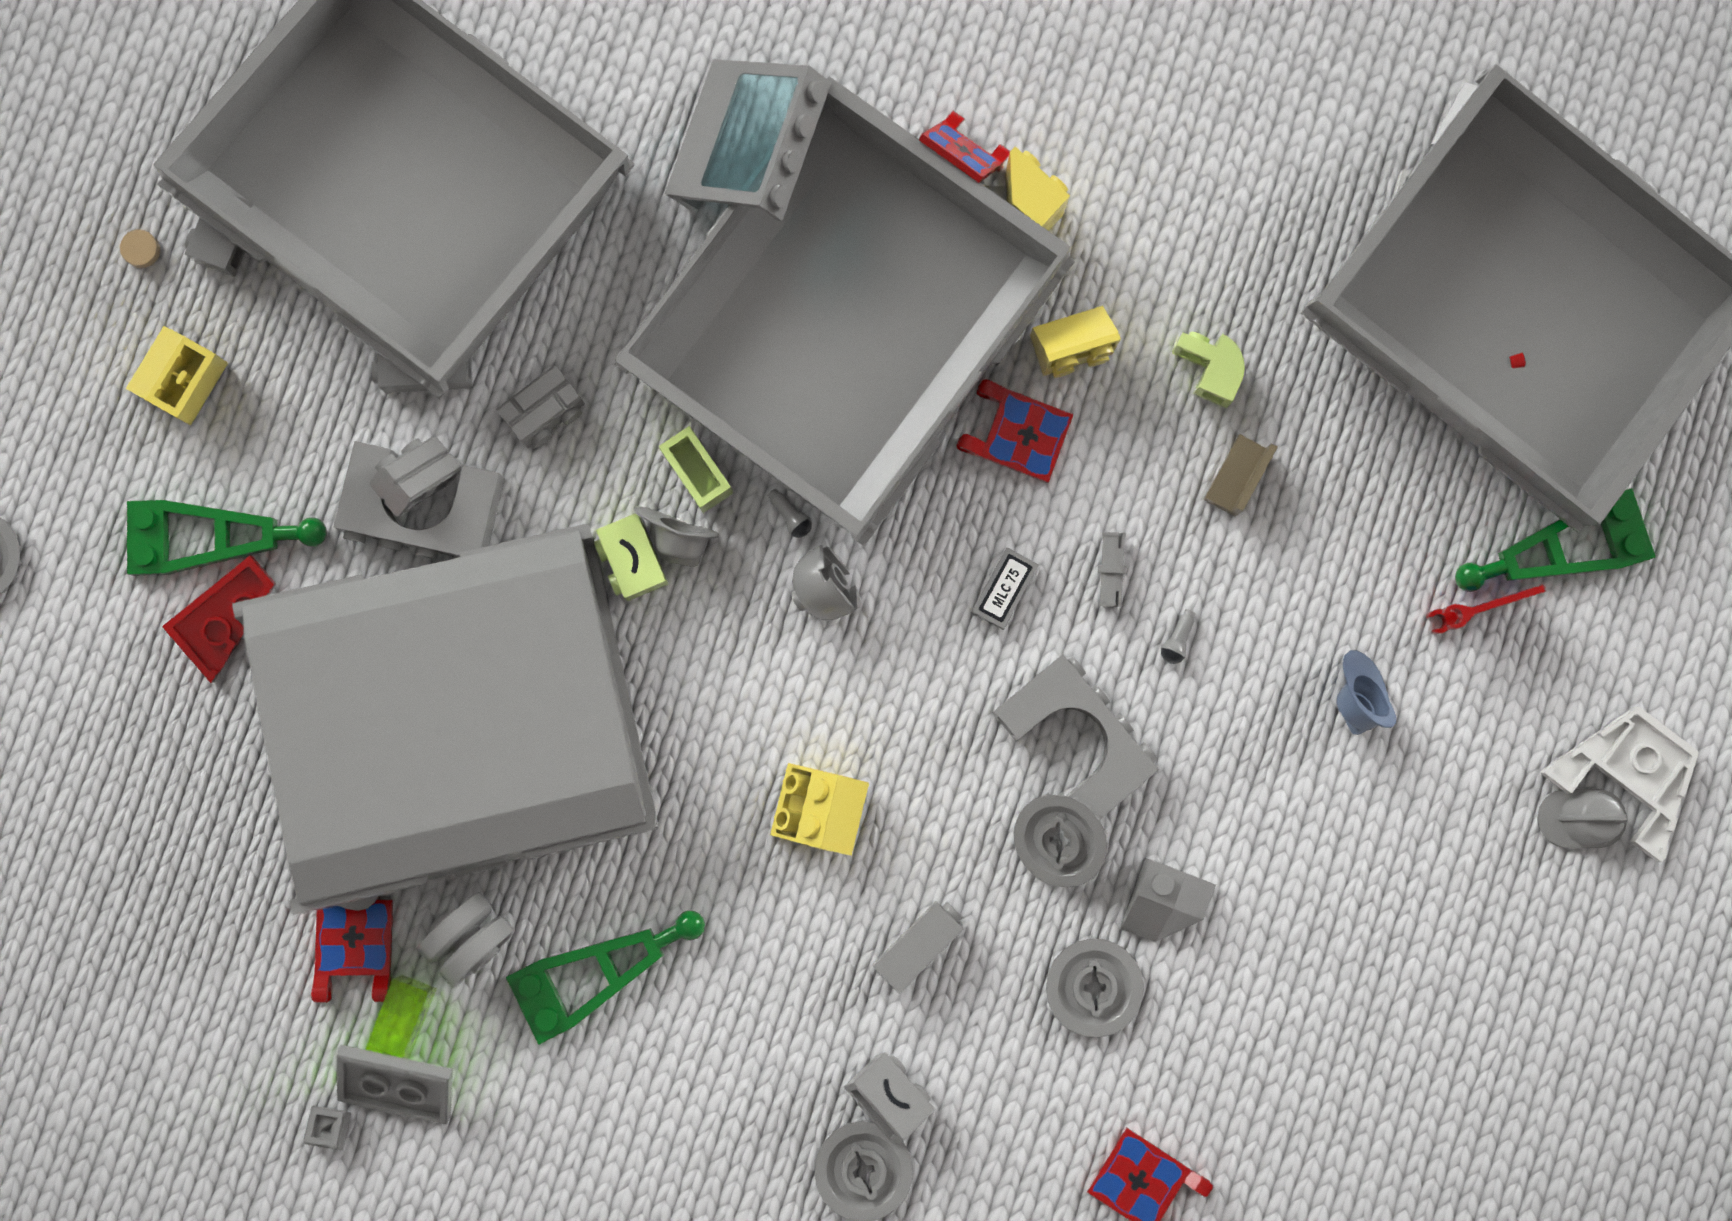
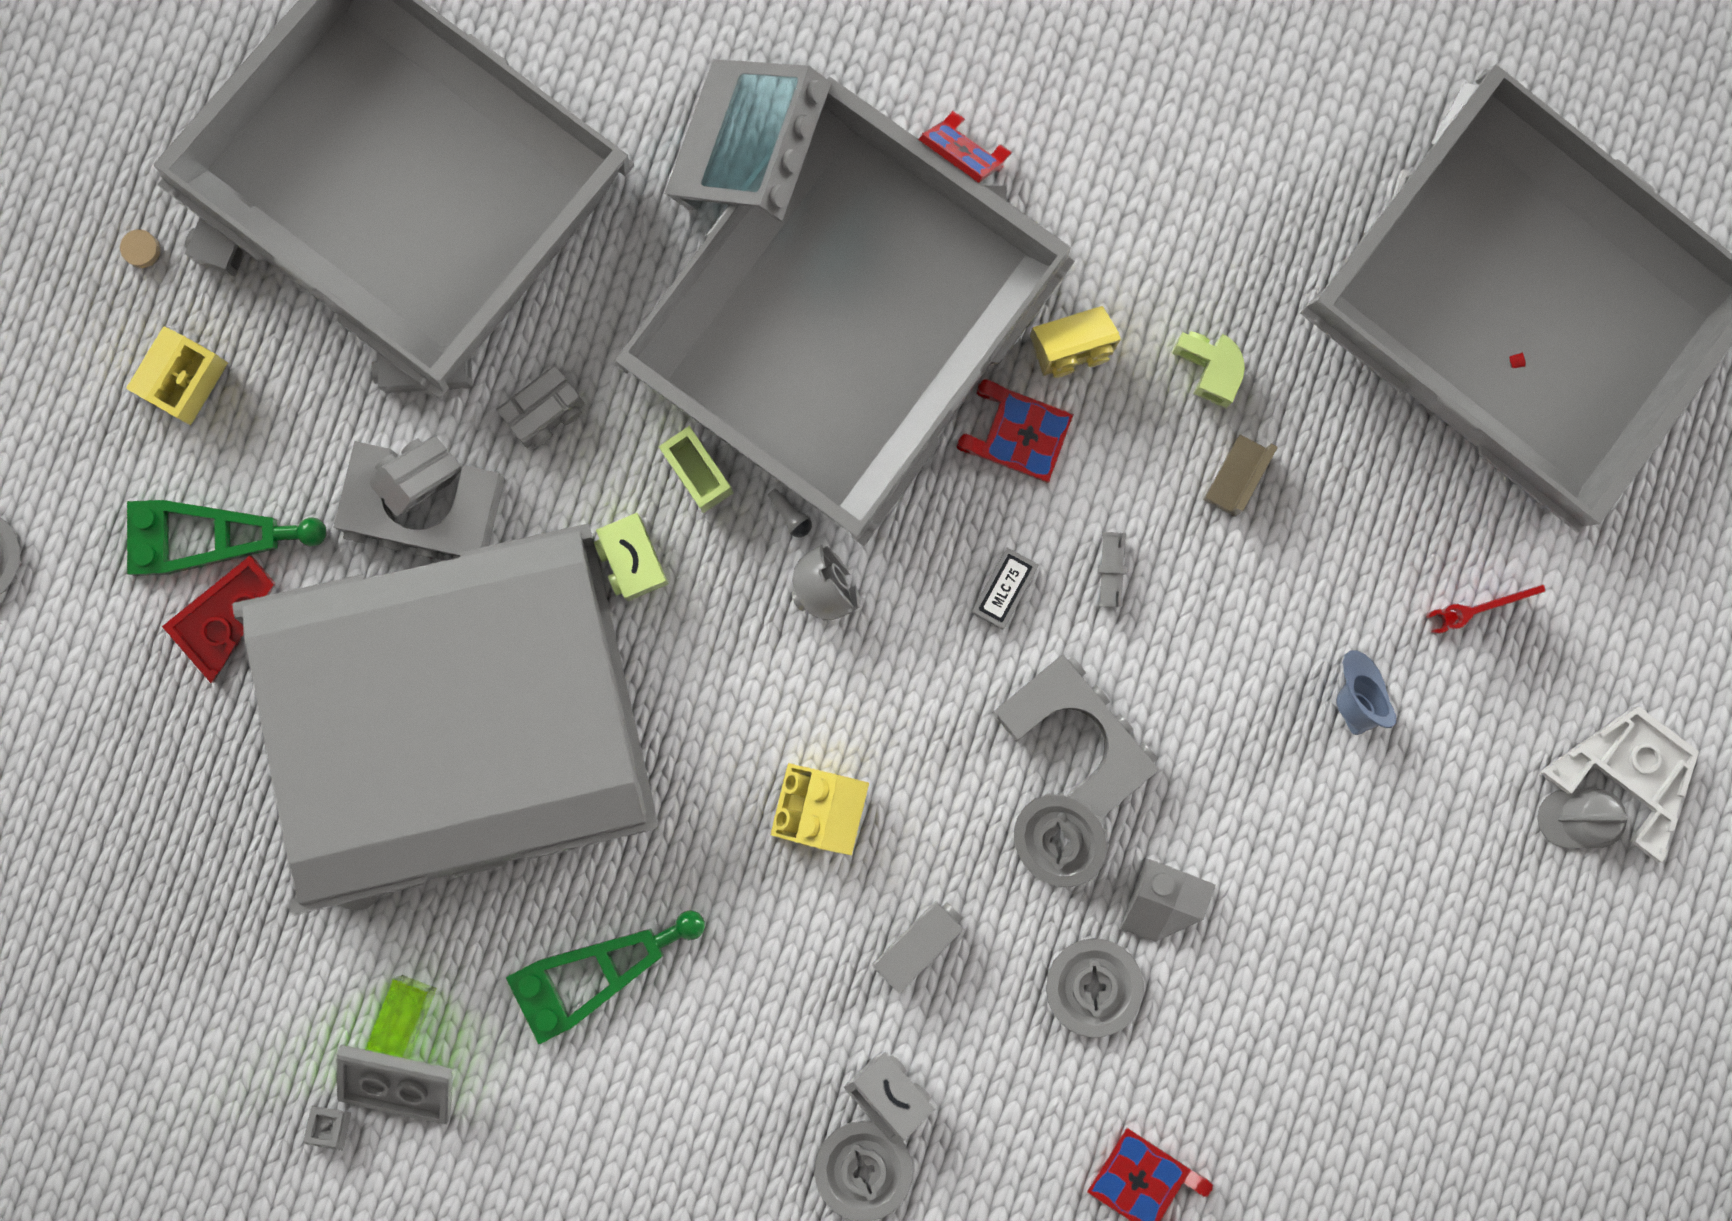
red flag [311,900,393,1003] -> none
light grey wheel [417,892,516,988] -> none
light grey piece [633,506,719,567] -> none
light yellow slope [1005,146,1070,231] -> none
light grey piece [1161,609,1196,664] -> none
green plate [1455,488,1656,592] -> none

